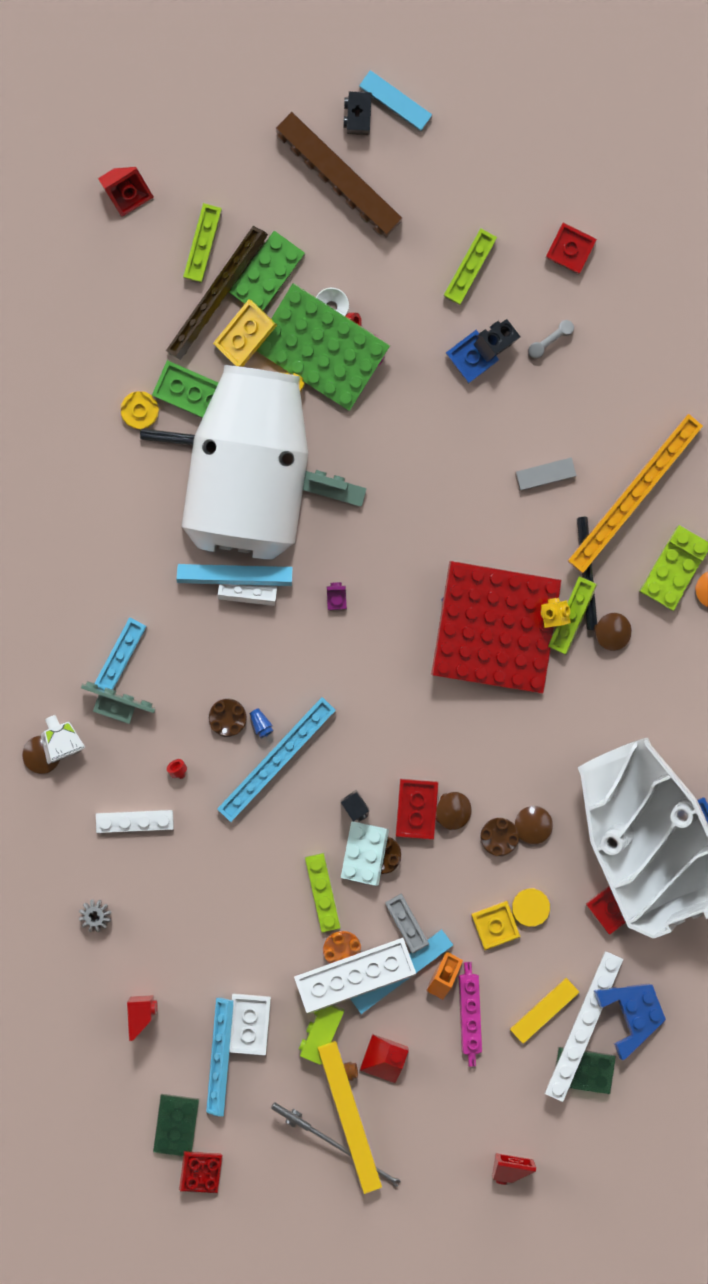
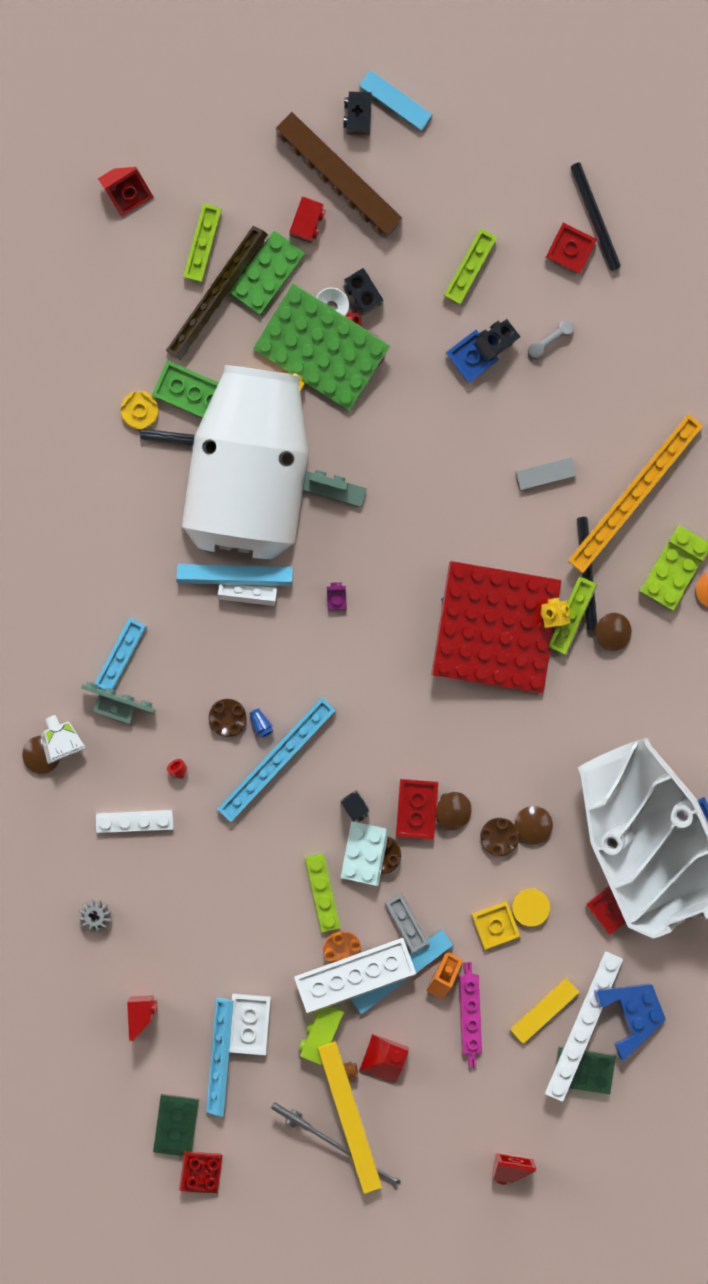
yellow plate [213,299,277,367] -> none
none -> red brick [289,196,326,243]
none -> black brick [343,267,384,315]
none -> black axle [571,162,621,271]

